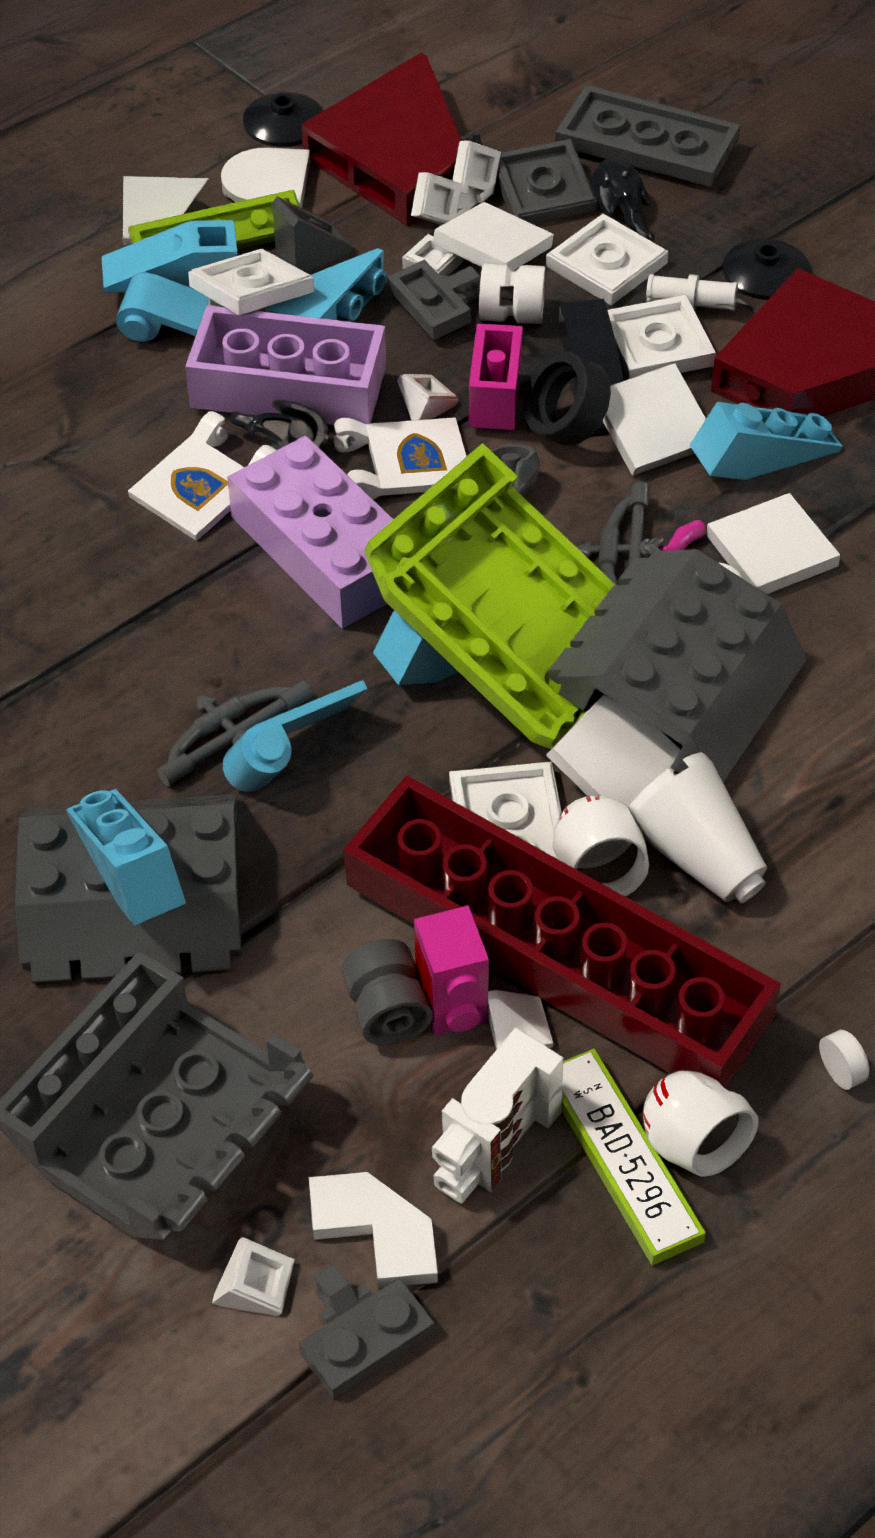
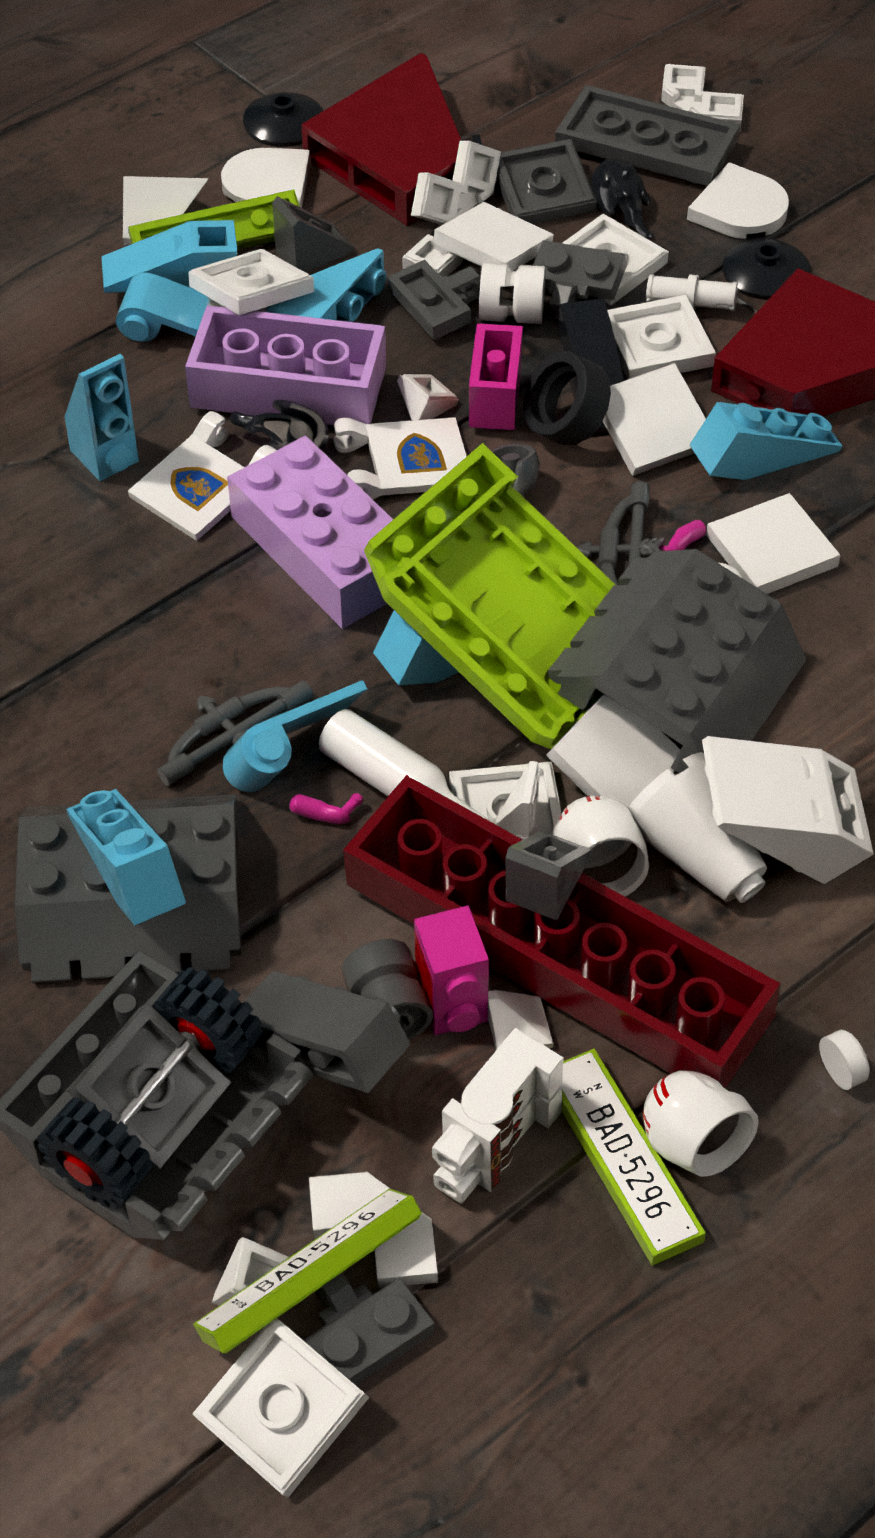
none -> plate [37,968,262,1209]
none -> medium azure slope [64,354,139,481]
none -> lime tile [193,1189,422,1354]
none -> white tile [193,1318,369,1498]
none -> dark grey brick [244,971,411,1093]
none -> dark pink piece [289,793,364,825]
none -> white piece [319,709,491,822]
none -> white slope [495,761,540,836]
none -> dark grey slope [505,830,592,920]
none -> dark grey hinge [533,240,627,319]
none -> white tile [661,64,744,130]
none -> white tile [687,162,789,239]
none -> white slope [702,736,874,884]

